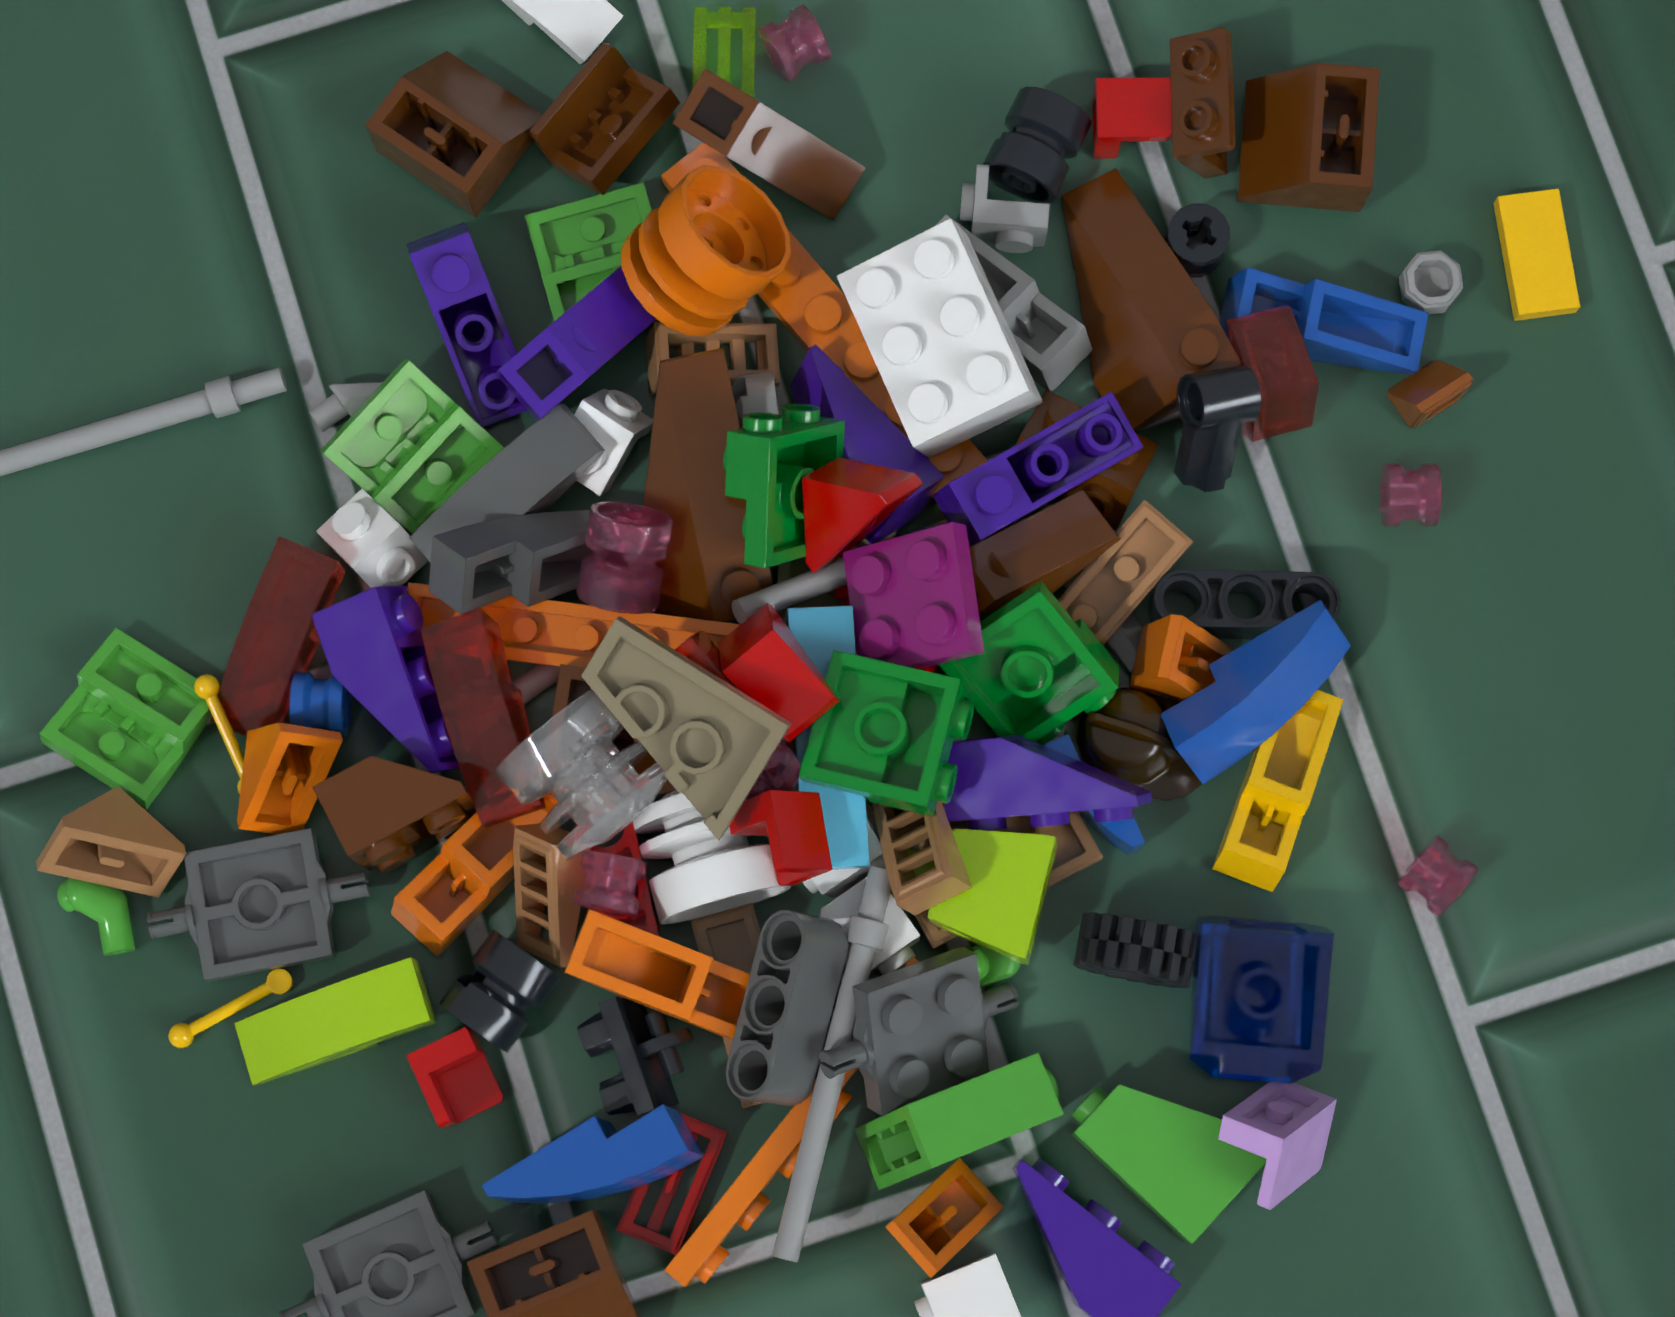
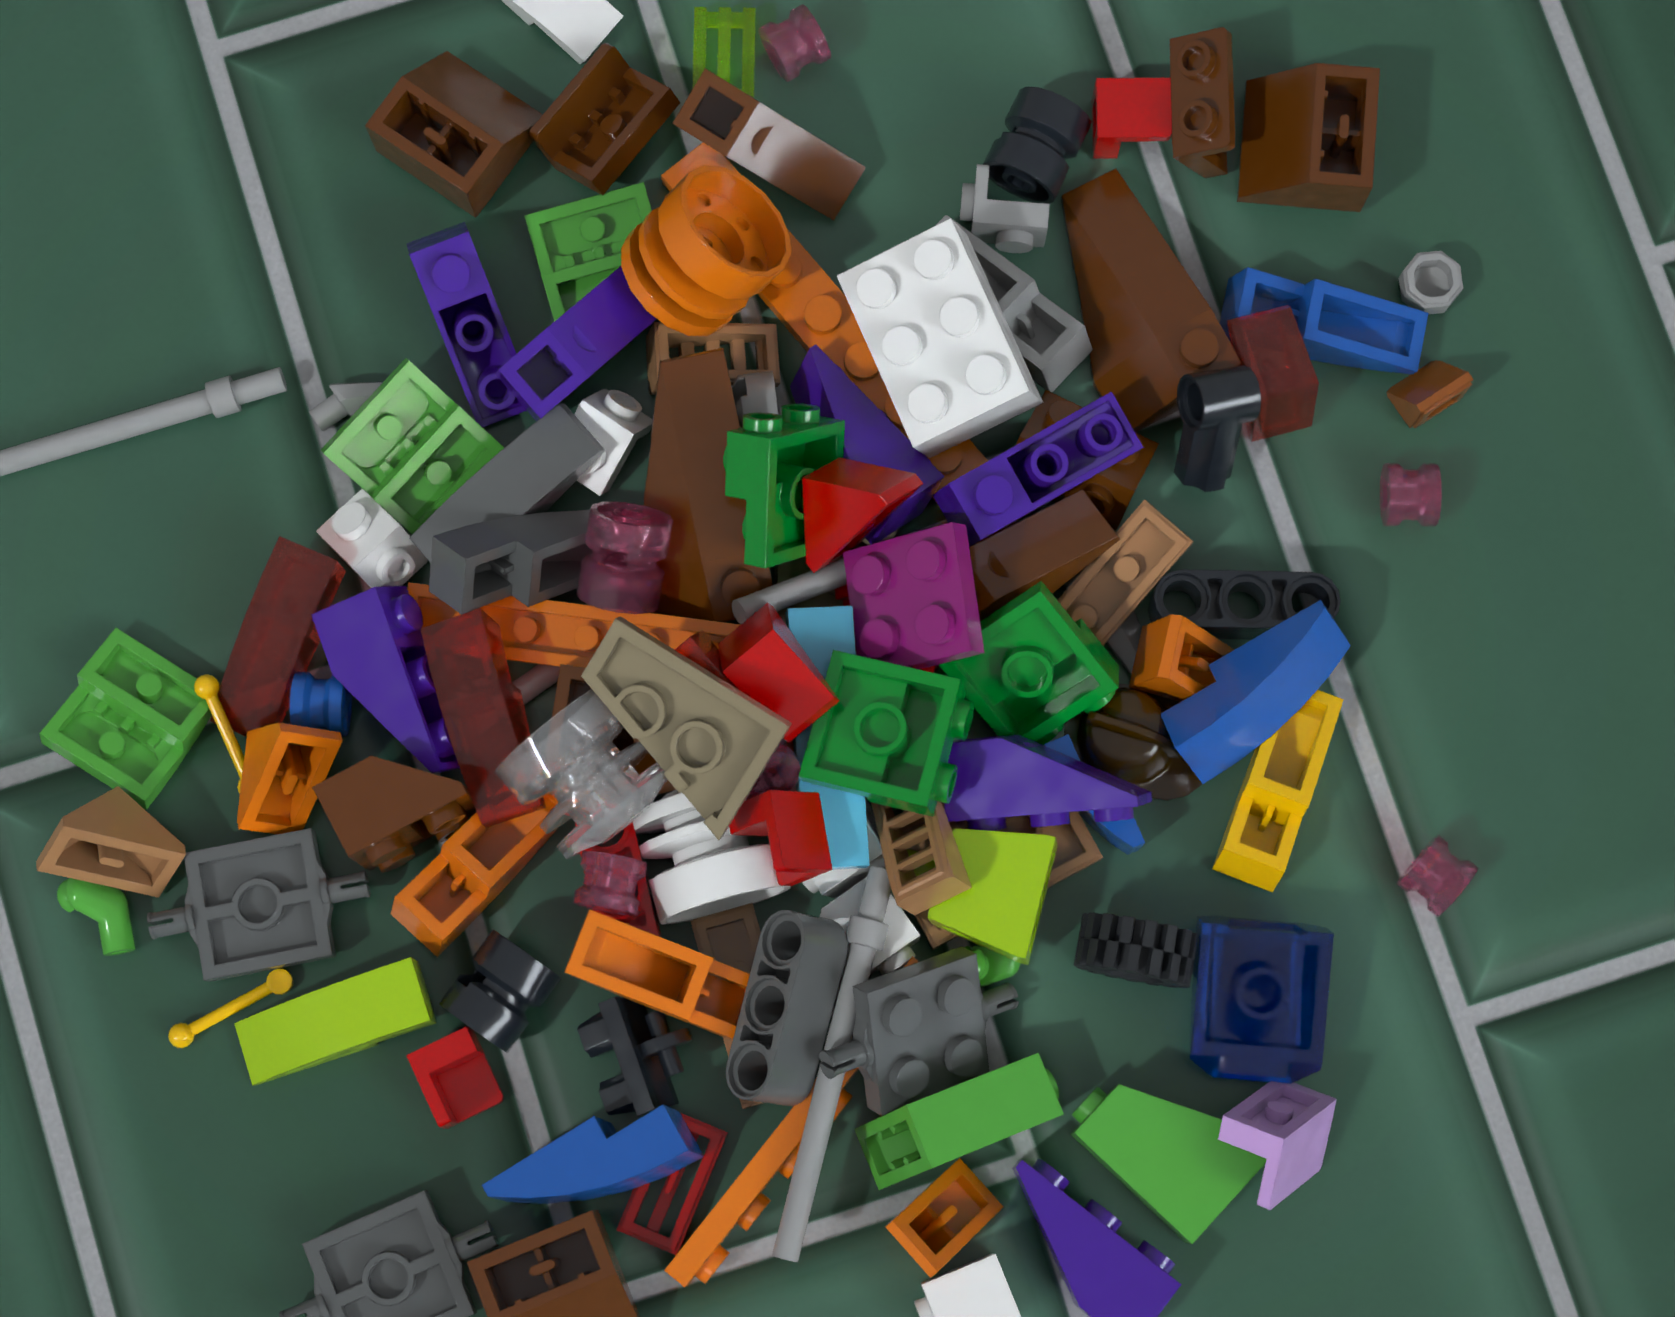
medium nougat slope [513,823,592,968] -> none
black wheel [1165,203,1230,278] -> none
yellow tile [1493,188,1580,321] -> none

